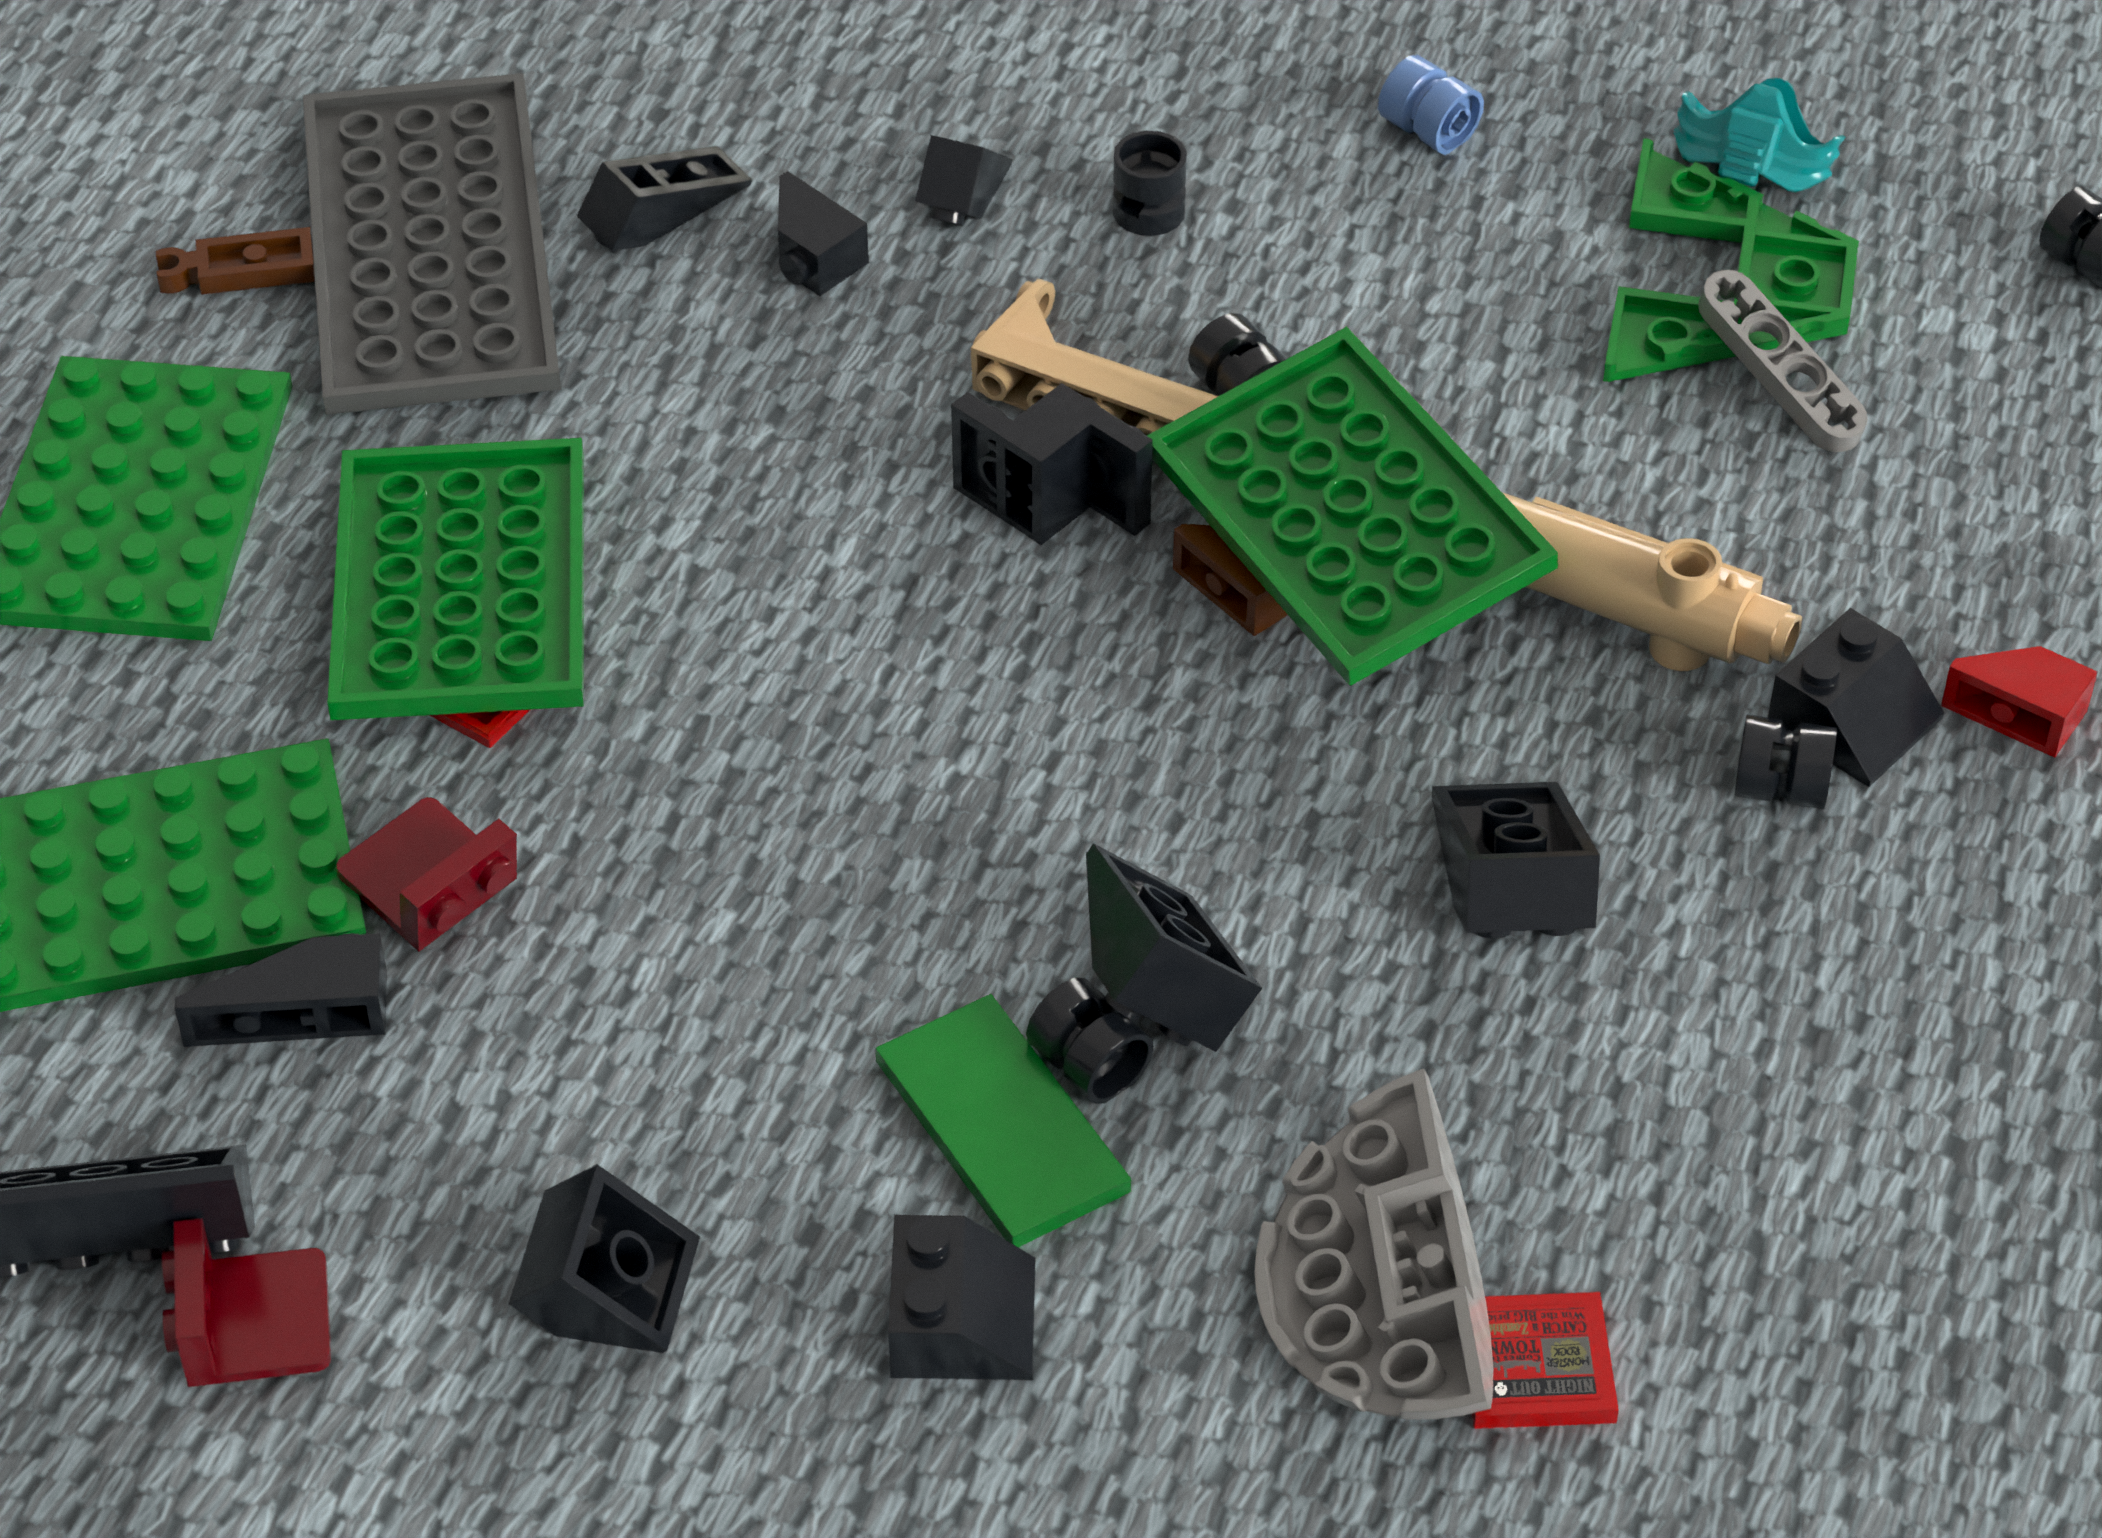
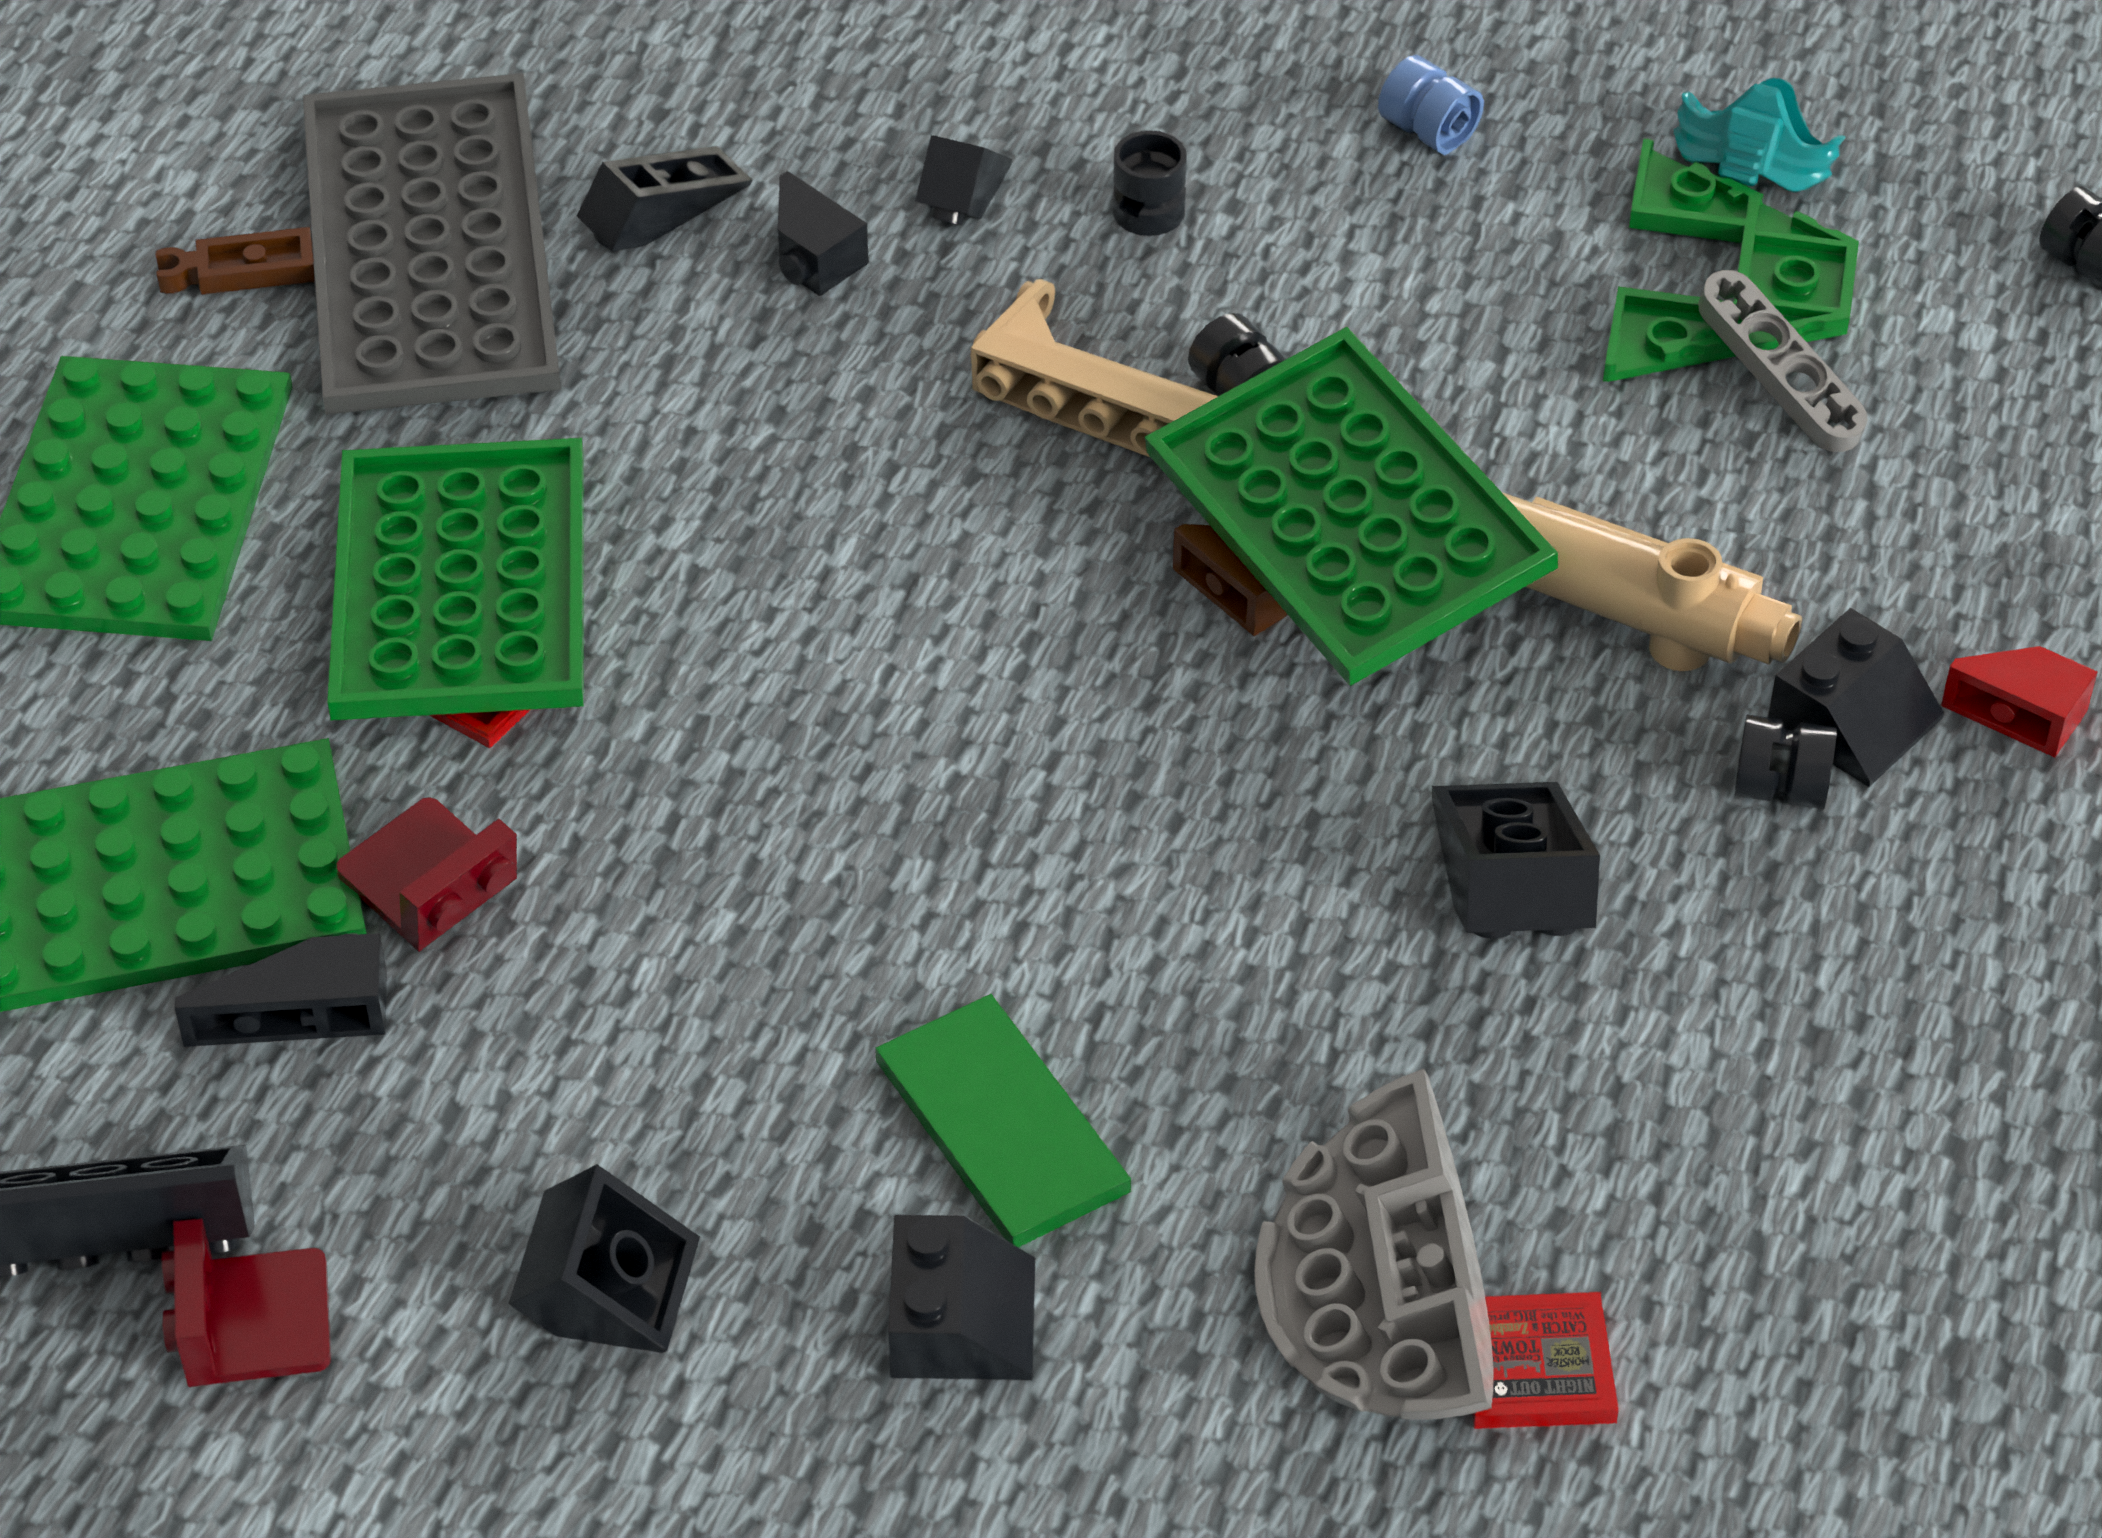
black bracket [951,383,1153,545] -> none
black wheel [1026,978,1154,1104] -> none
black slope [1086,843,1262,1052] -> none

